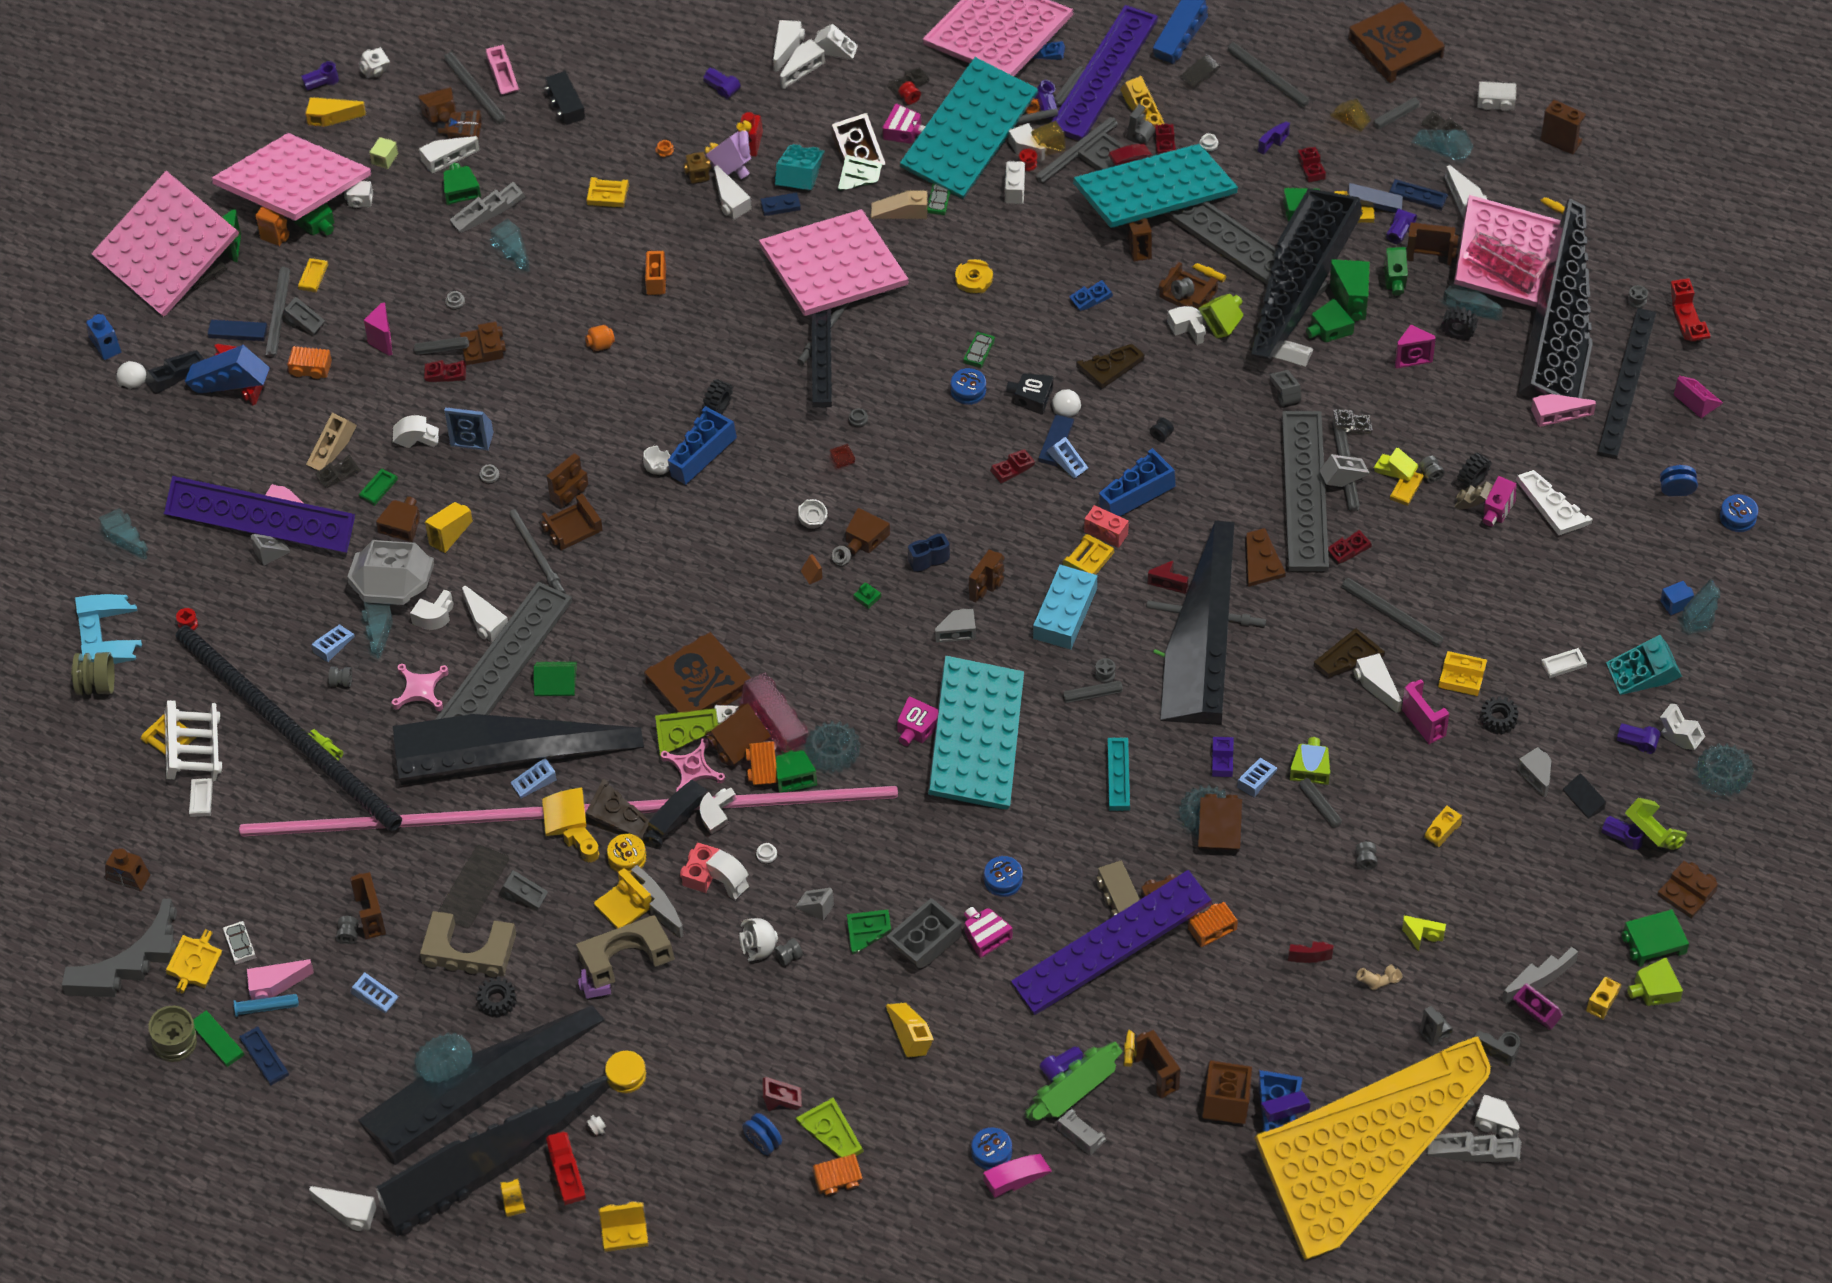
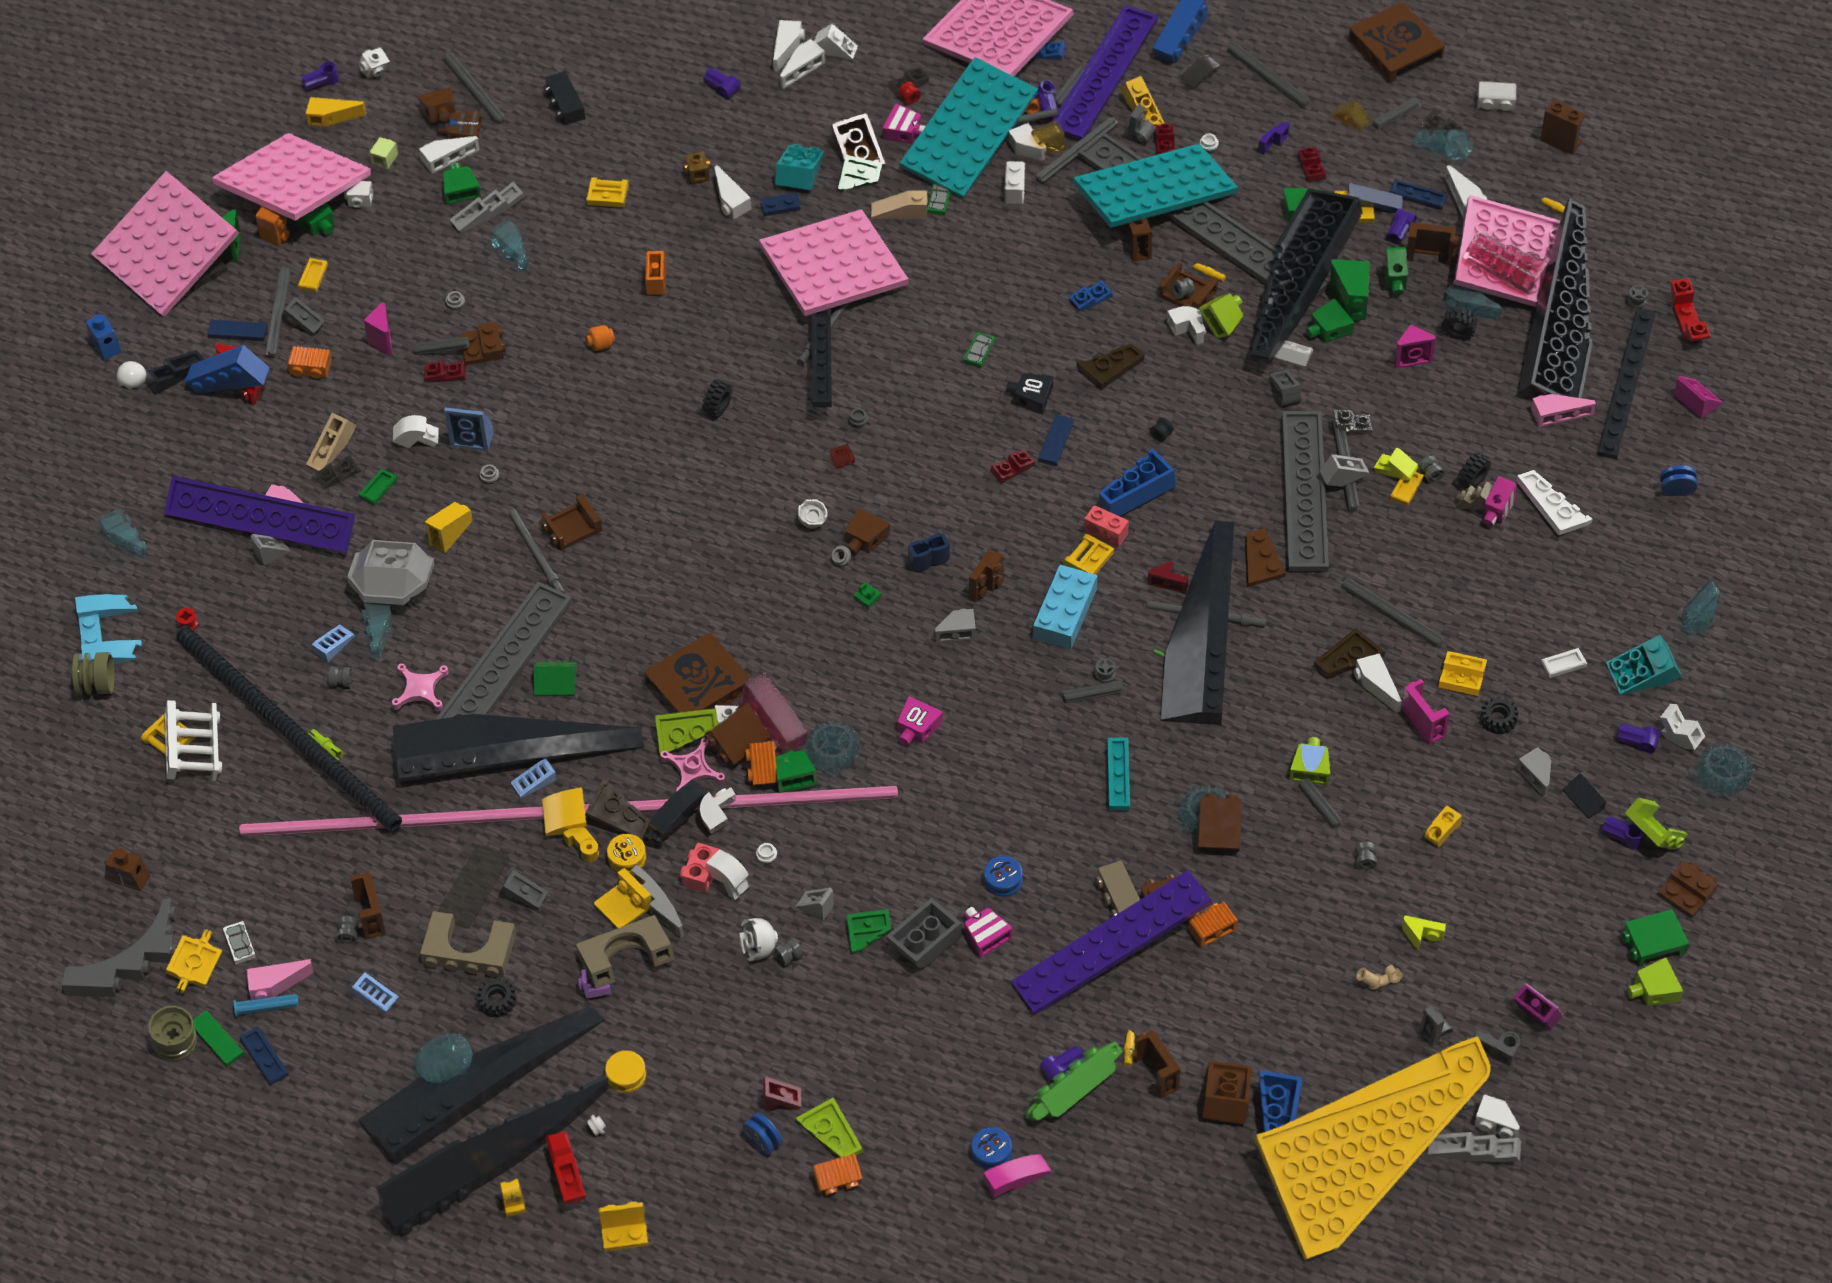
white tile [189,778,213,817] -> none
white slope [309,1186,376,1231] -> none
reddish brown torso [376,496,420,542] -> none
white brick [410,590,454,630] -> none
white slope [462,586,508,642] -> none
bright pink slope [486,45,519,95] -> none
reddish brown plate [547,453,589,508] -> none
white hair [643,446,671,475] -> none
orange plate [656,140,674,157] -> none
blue wedge [668,406,737,485] -> none
lavender torso [705,120,751,179] -> none
red torso [738,112,763,157] -> none
dark orange slope [801,555,823,584] -> none
yellow slope [886,1003,934,1057] -> none
teal plate [928,656,1024,810] -> none
blue head [951,368,986,405] -> none
yellow plate [955,259,993,293] -> none
red wheel [1019,149,1037,171] -> none
light blue slope [1047,437,1088,478] -> none
white hair [1051,389,1081,418] -> none
light grey hinge [1058,1109,1106,1156] -> none
dark red slope [1108,144,1152,166] -> none
dark purple slope [1212,737,1233,777] -> none
light blue slope [1237,758,1277,798] -> none
dark purple slope [1261,1091,1310,1122] -> none
dark red slope [1288,941,1334,963] -> none
dark red slope [1328,530,1372,563] -> none
light grey slope [1503,947,1578,1003] -> none
yellow leg [1586,977,1621,1020] -> none
blue brick [1660,581,1694,615] -> none
blue head [1720,494,1758,532] -> none

